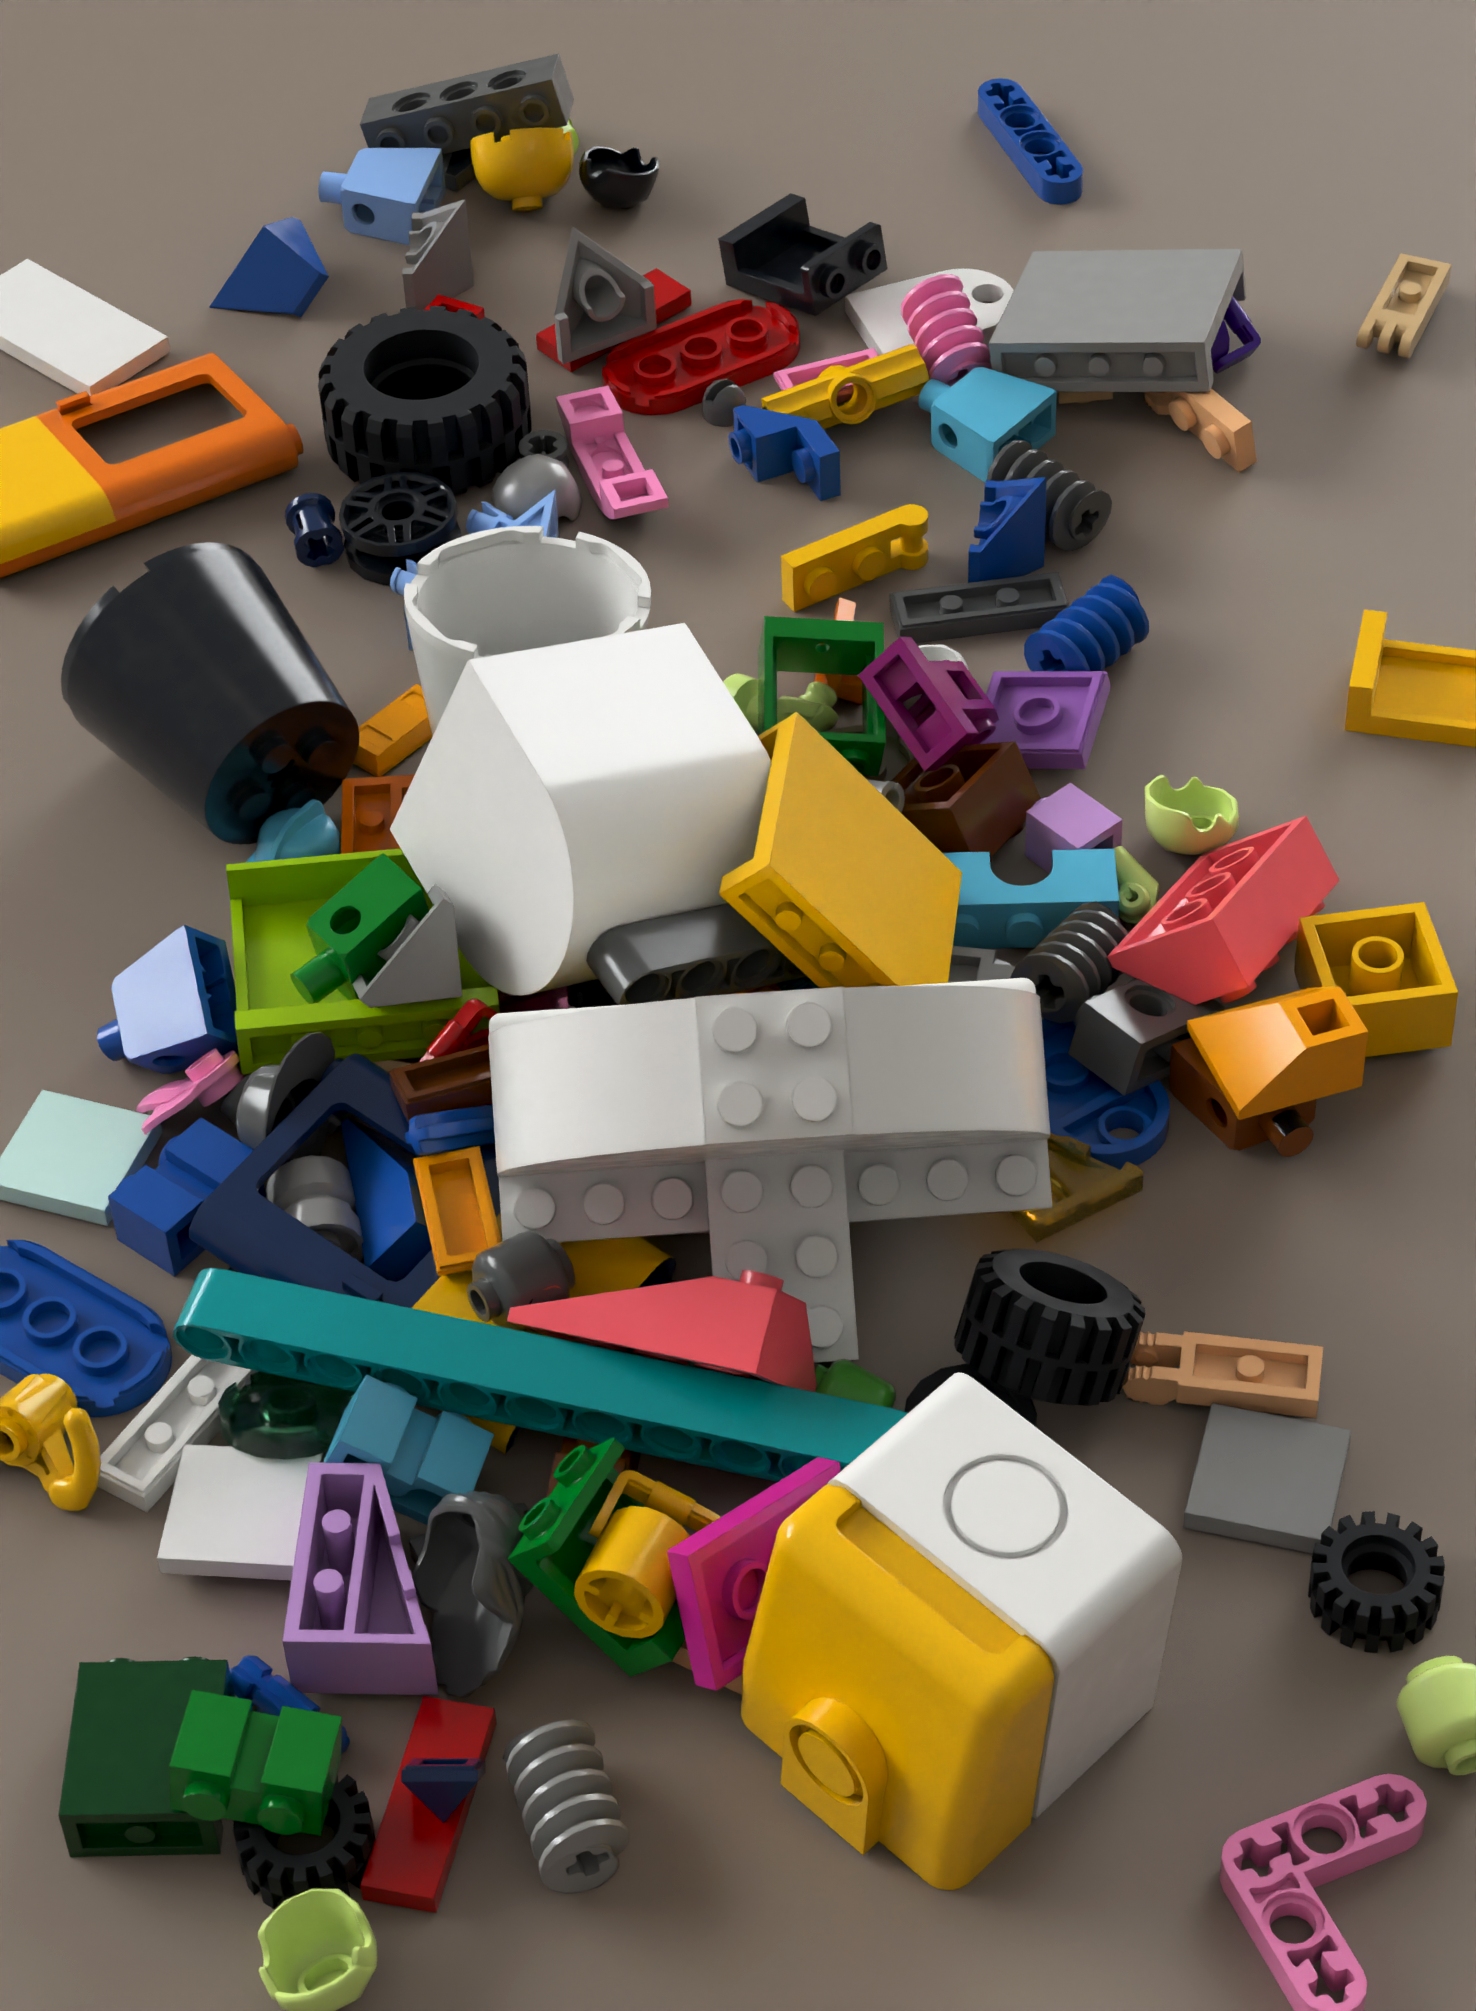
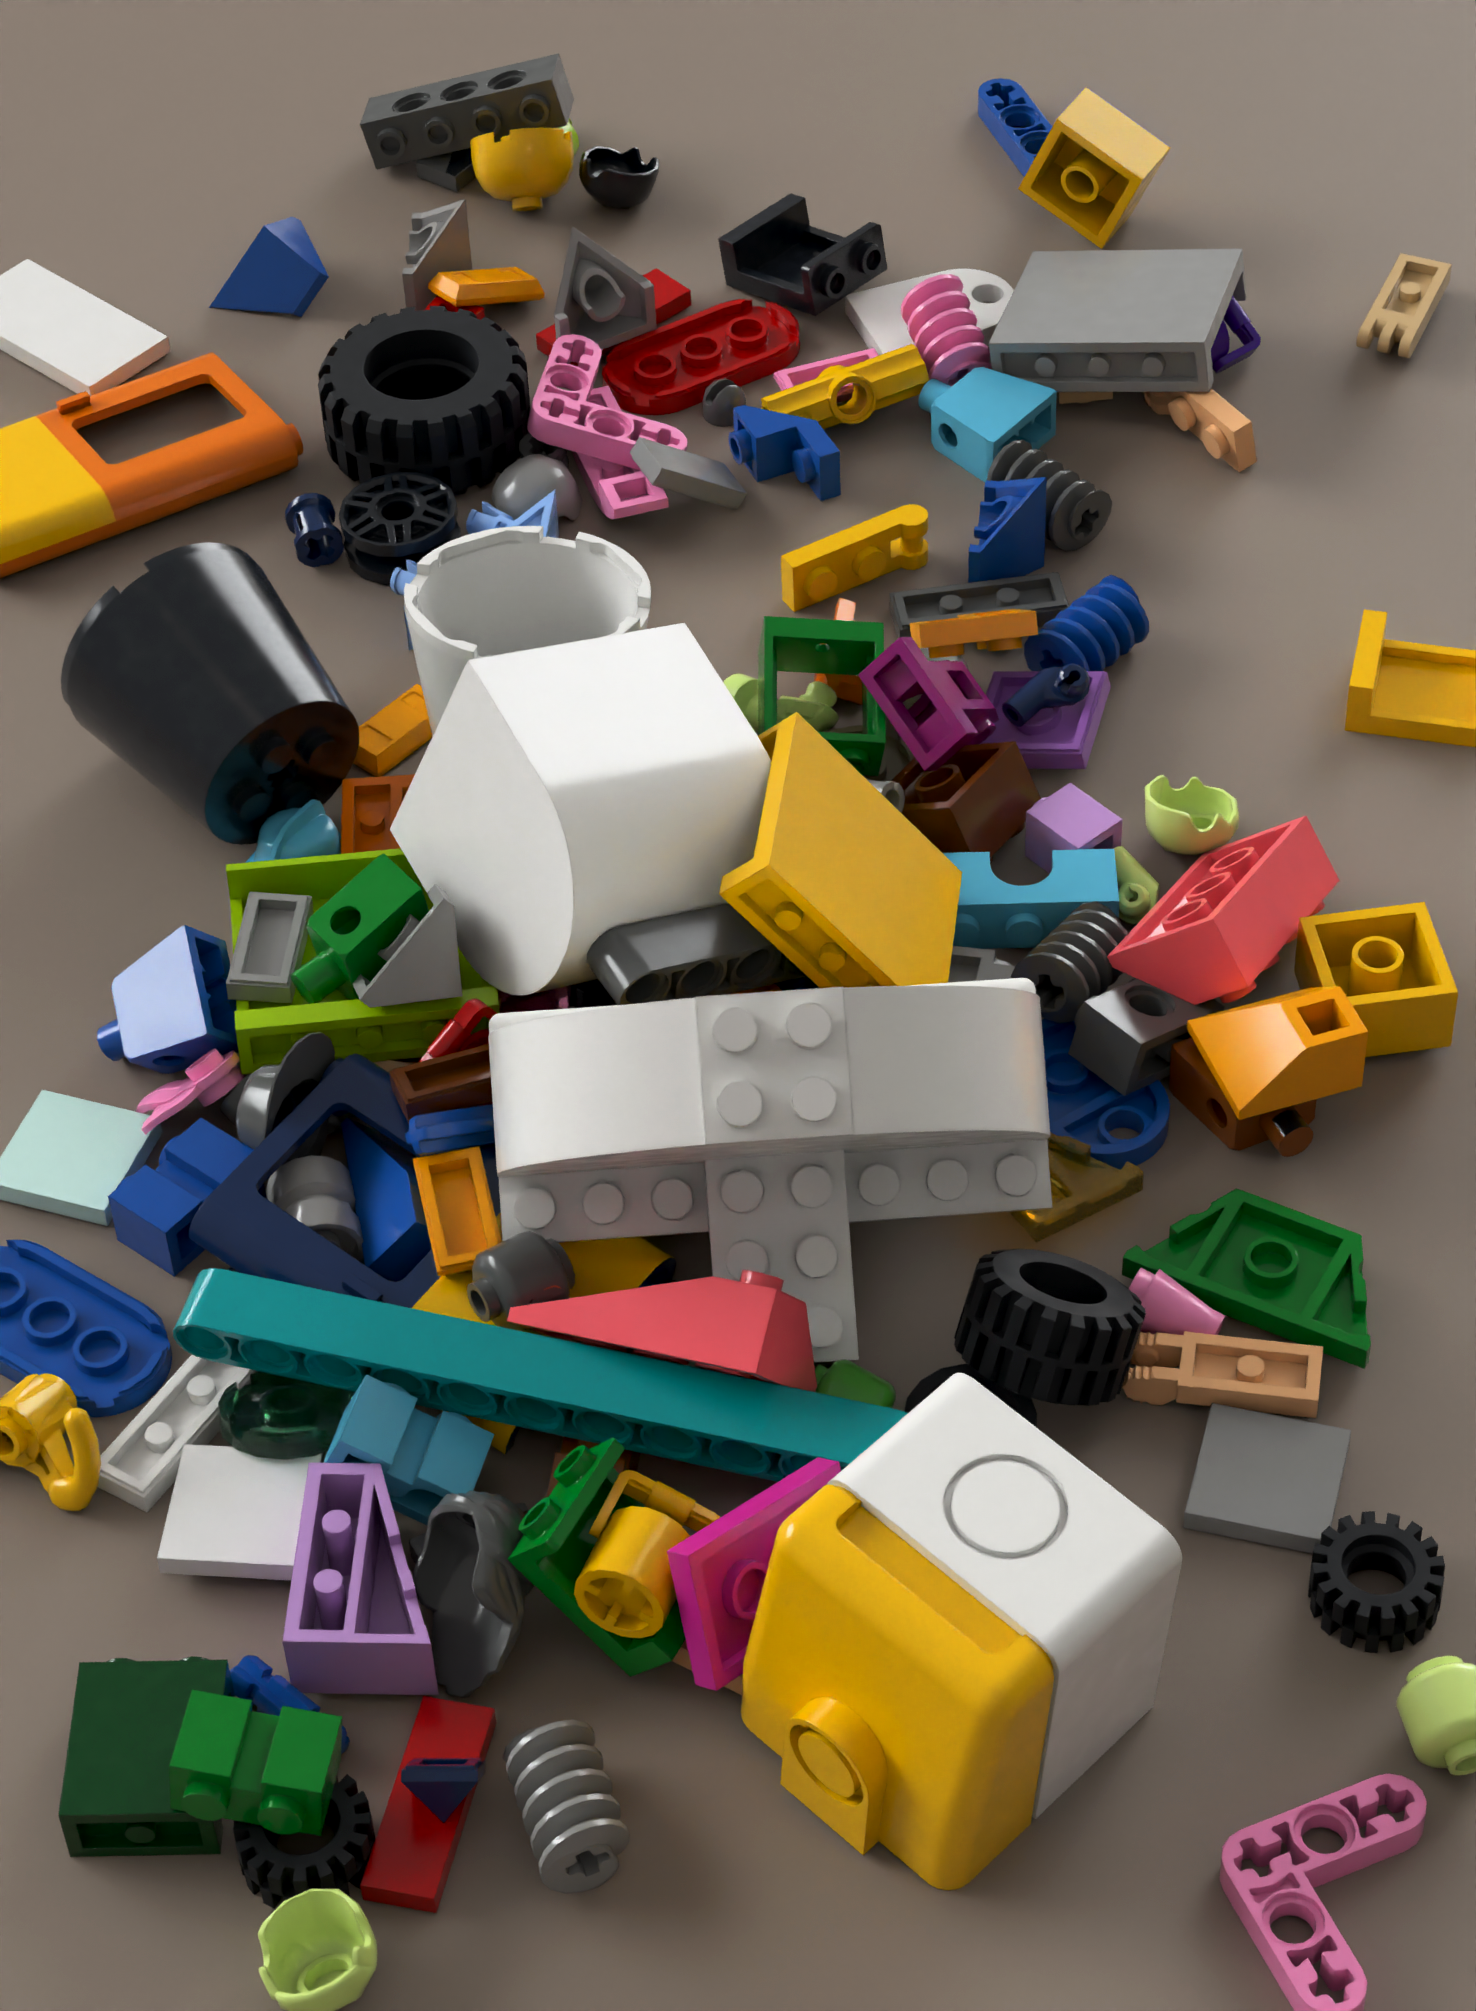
light blue torso [318,148,446,245] -> none
none -> light grey tile [226,892,314,1004]
none -> light orange tile [428,267,545,307]
none -> bright pink beam [527,334,687,470]
none -> light grey tile [630,437,747,509]
none -> light orange plate [910,609,1038,658]
none -> dark blue arm [1002,663,1090,727]
none -> yellow brick [1018,87,1170,249]
none -> green wing [1122,1188,1371,1369]
none -> bright pink cone [1129,1268,1226,1335]

